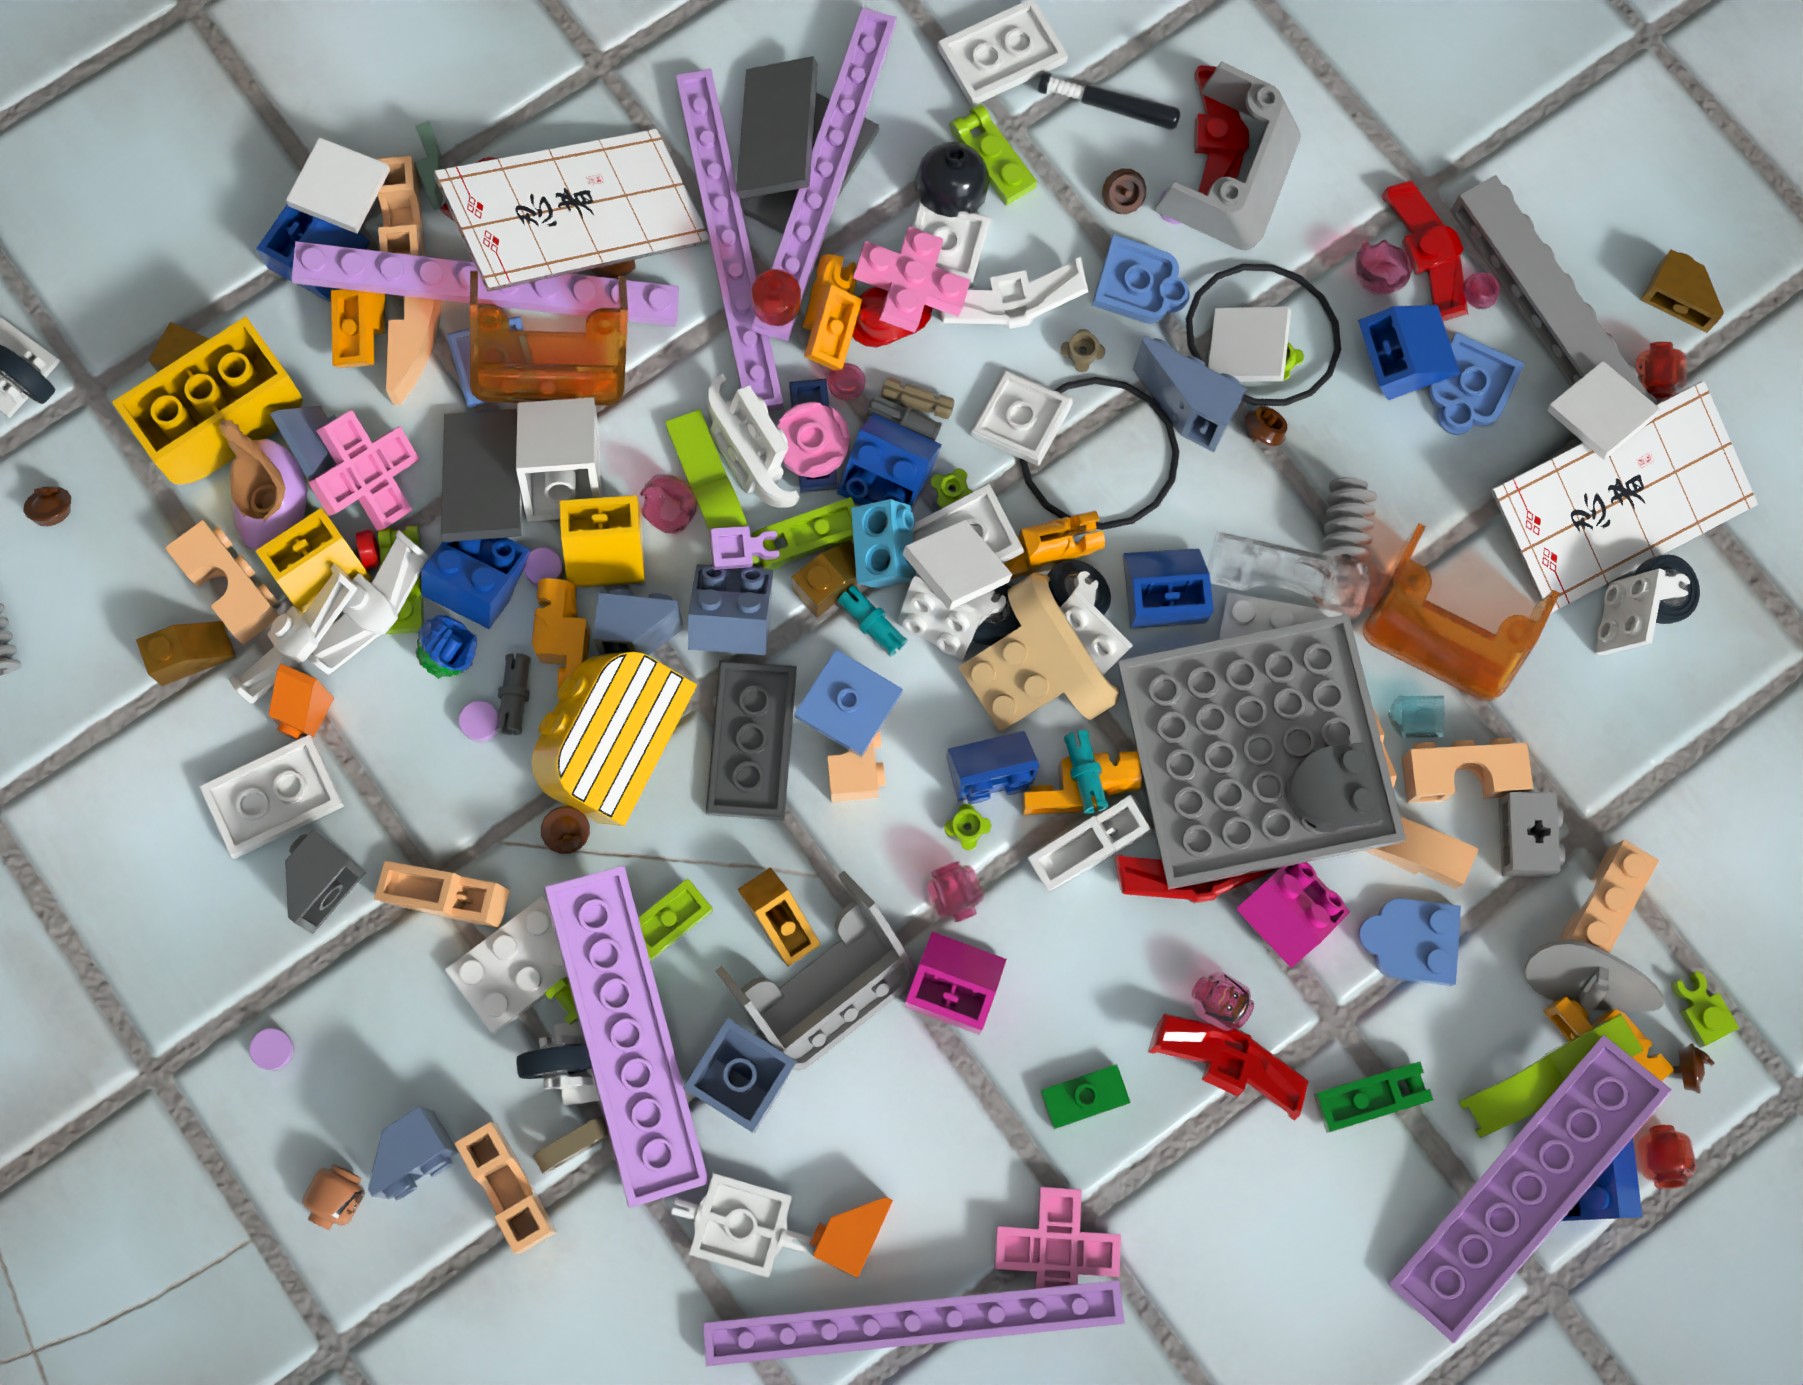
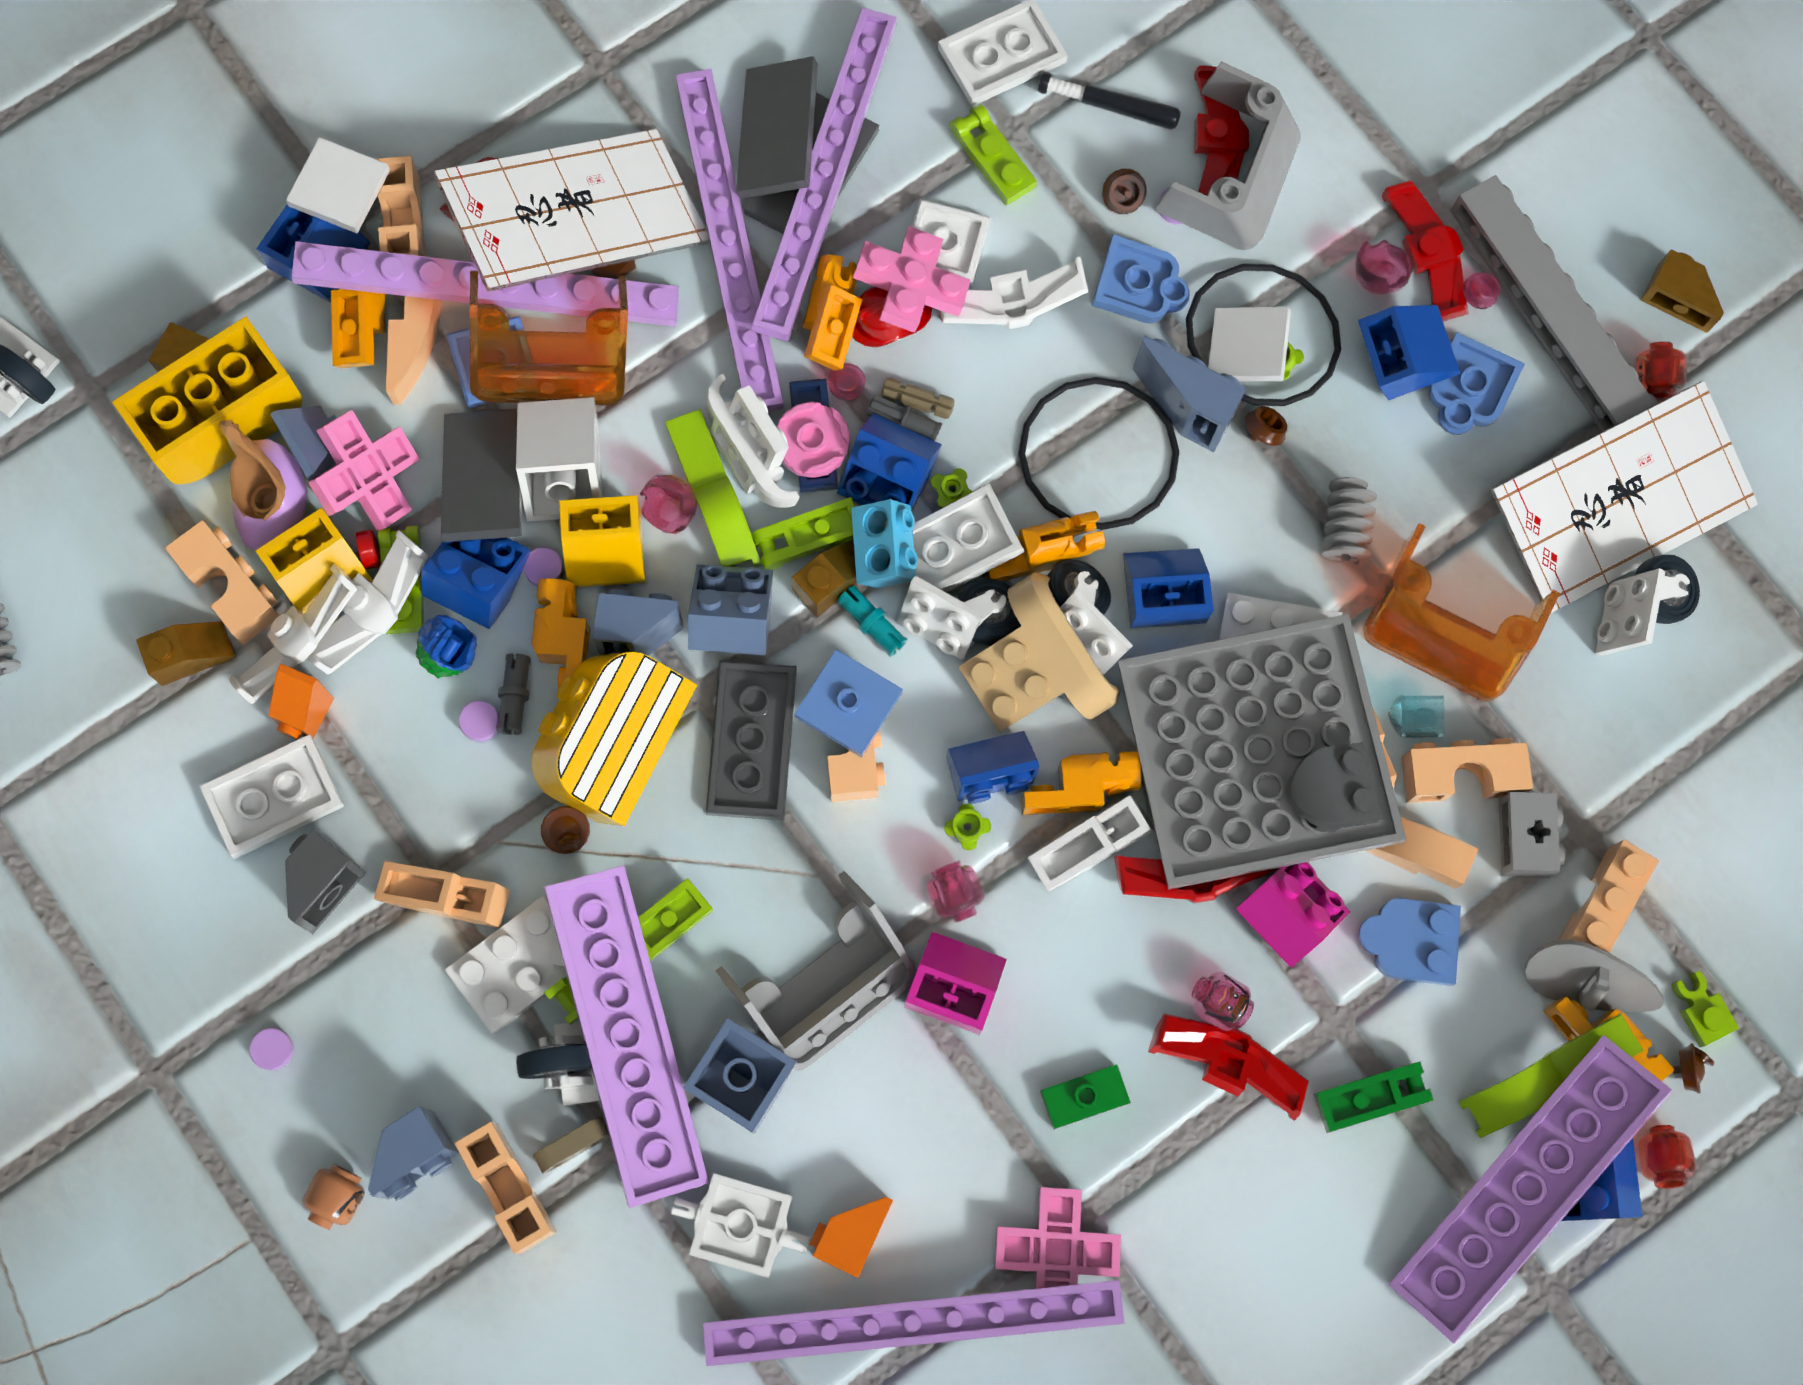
reddish brown hat [23,487,72,526] -> none
sand green slope [414,121,444,211] -> none
lavender plate [709,526,779,570] -> none
pearl gold slope [737,867,821,967] -> none
clear red head [751,269,801,326] -> none
white tile [902,519,1012,610] -> none
black cylinder [915,142,989,217] -> none
white tile [971,370,1073,466] -> none
dark tan plate [1060,329,1105,372] -> none
teal pin [1064,730,1109,814] -> none
clear arch [1208,531,1370,617] -> none
white tile [1547,361,1660,460] -> none

